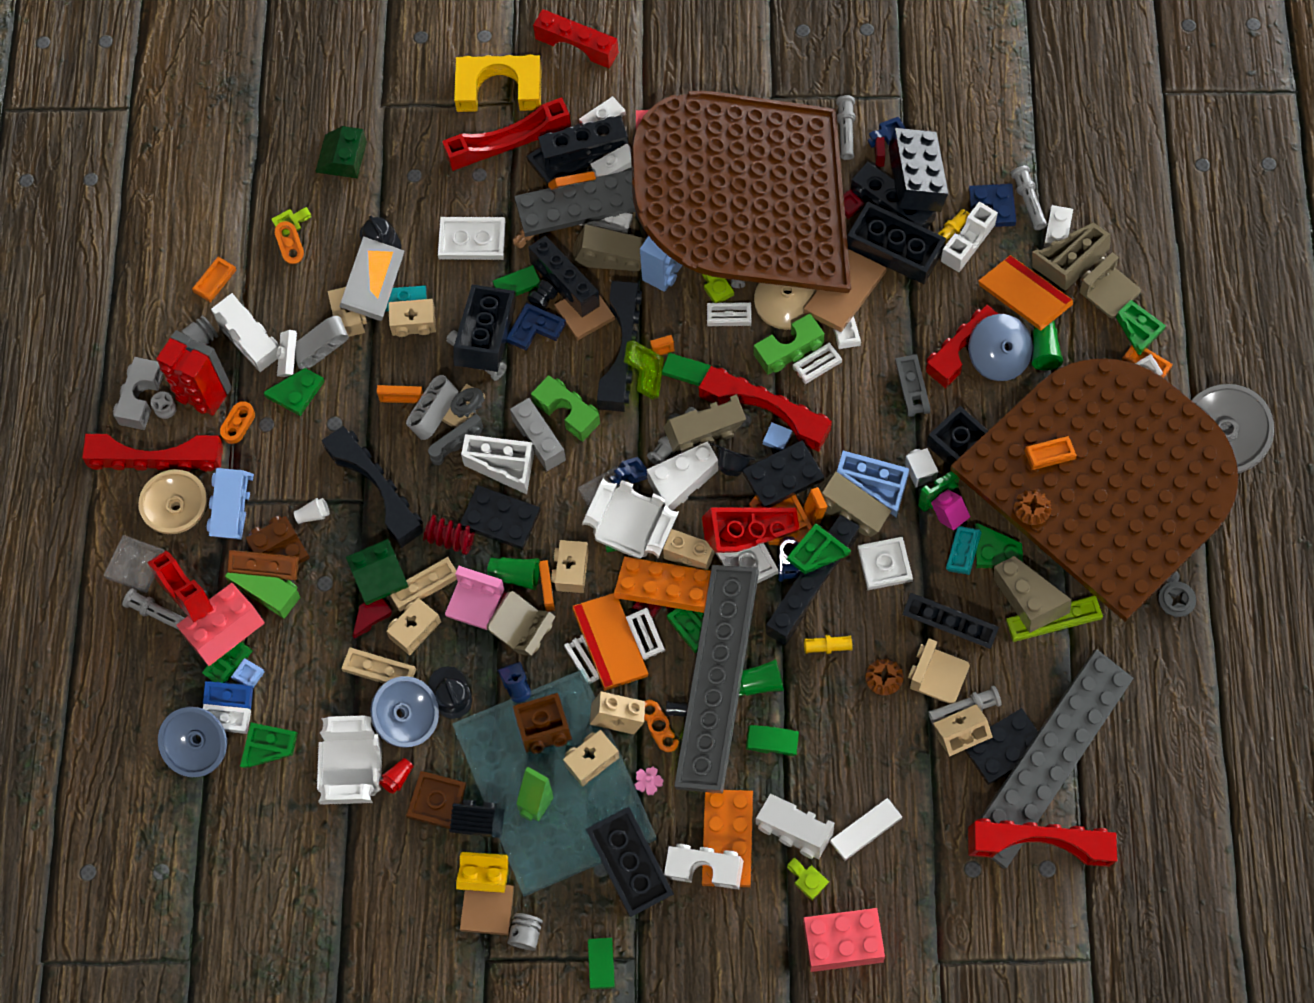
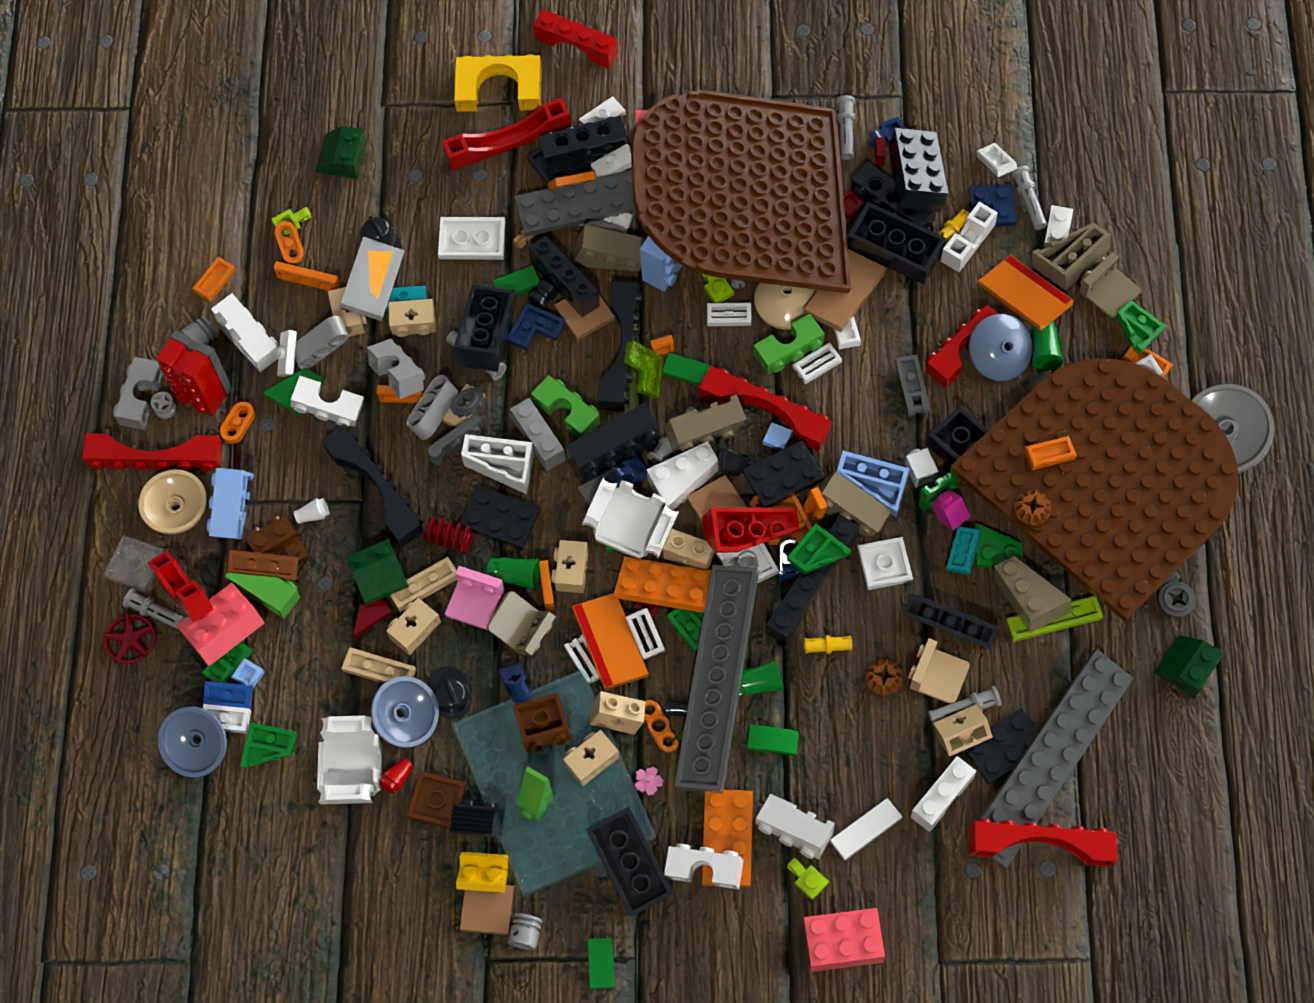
none -> dark red wheel [103,614,156,664]
none -> orange tile [273,261,341,291]
none -> white arch [291,376,364,428]
none -> light grey arch [367,339,425,399]
none -> black brick [566,403,659,485]
none -> medium nougat tile [687,475,747,522]
none -> white arch [911,756,976,832]
none -> white plate [976,143,1017,177]
none -> dark green slope [1154,635,1224,698]

